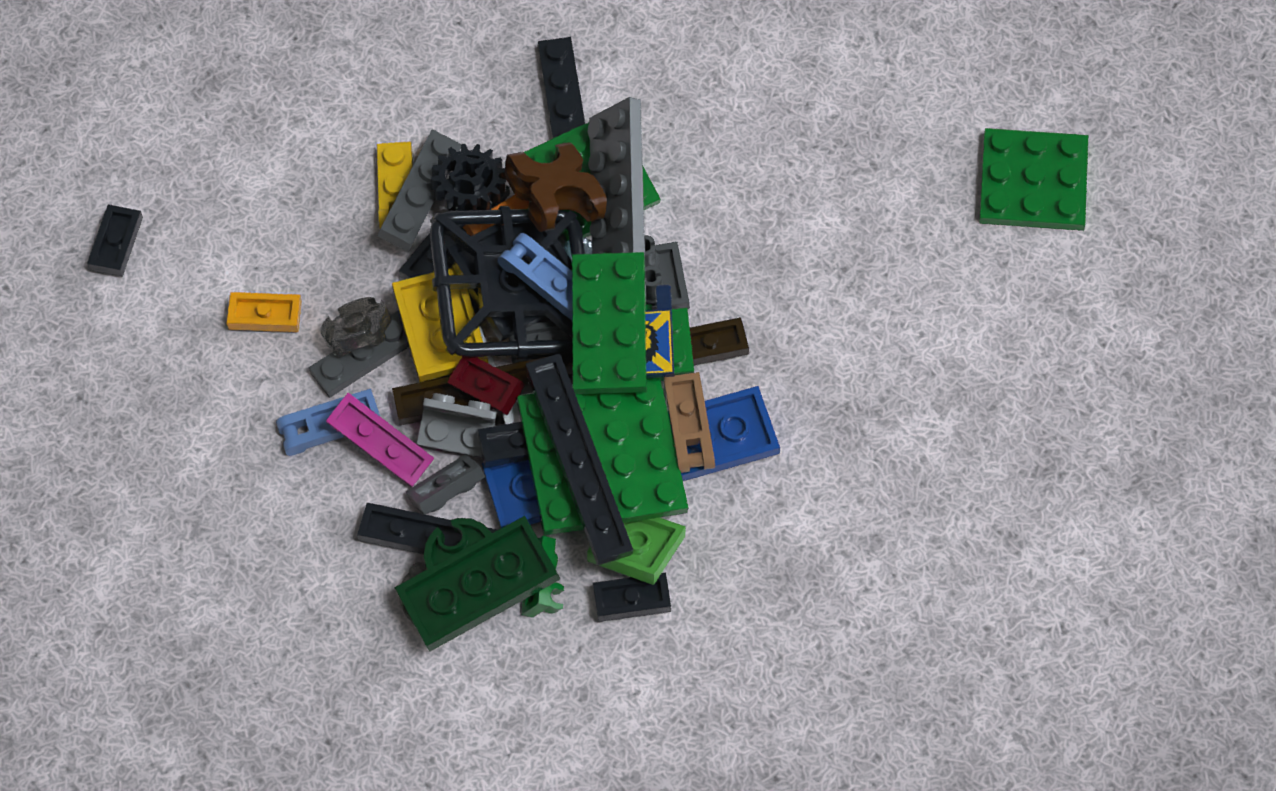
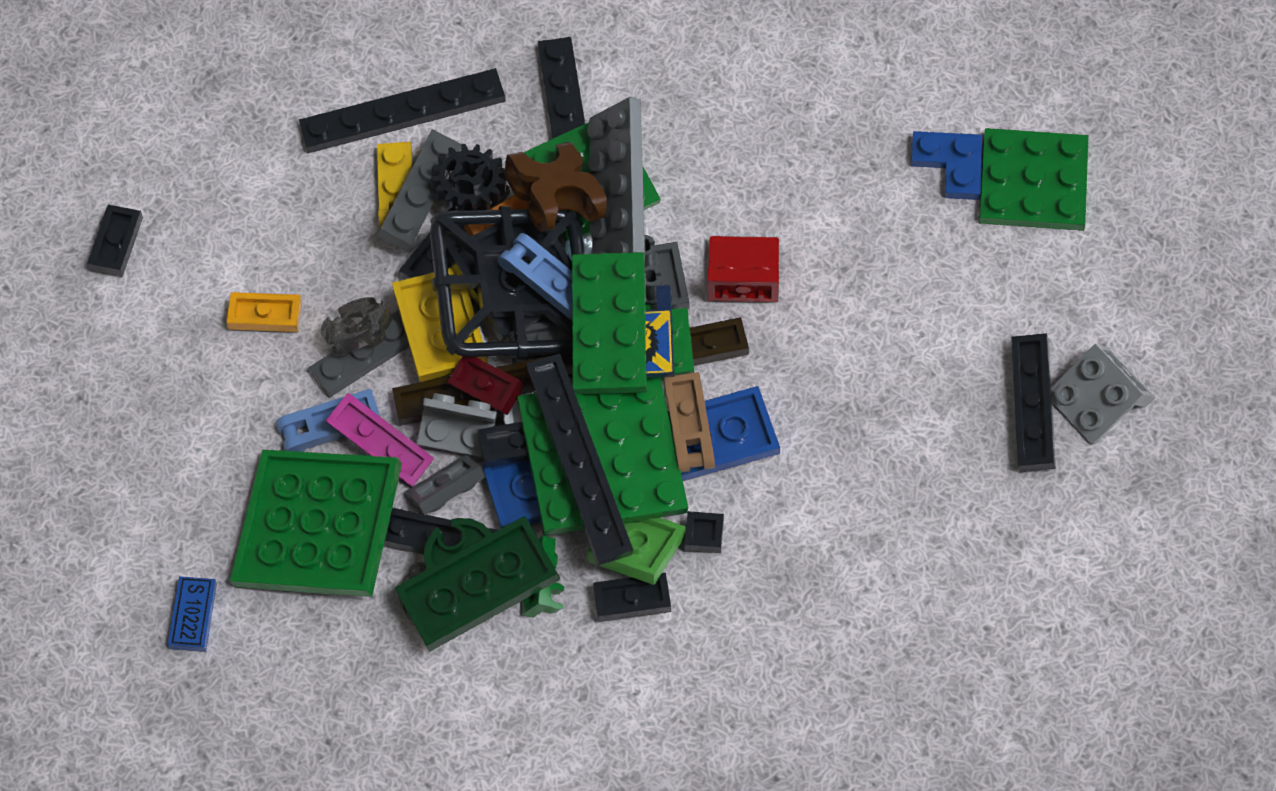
none -> blue tile [168,576,217,652]
none -> green plate [230,449,402,597]
none -> black plate [299,68,506,153]
none -> black plate [684,511,724,553]
none -> red bracket [708,236,779,302]
none -> blue plate [911,131,982,200]
none -> black plate [1011,333,1056,472]
none -> light grey bracket [1051,344,1155,444]

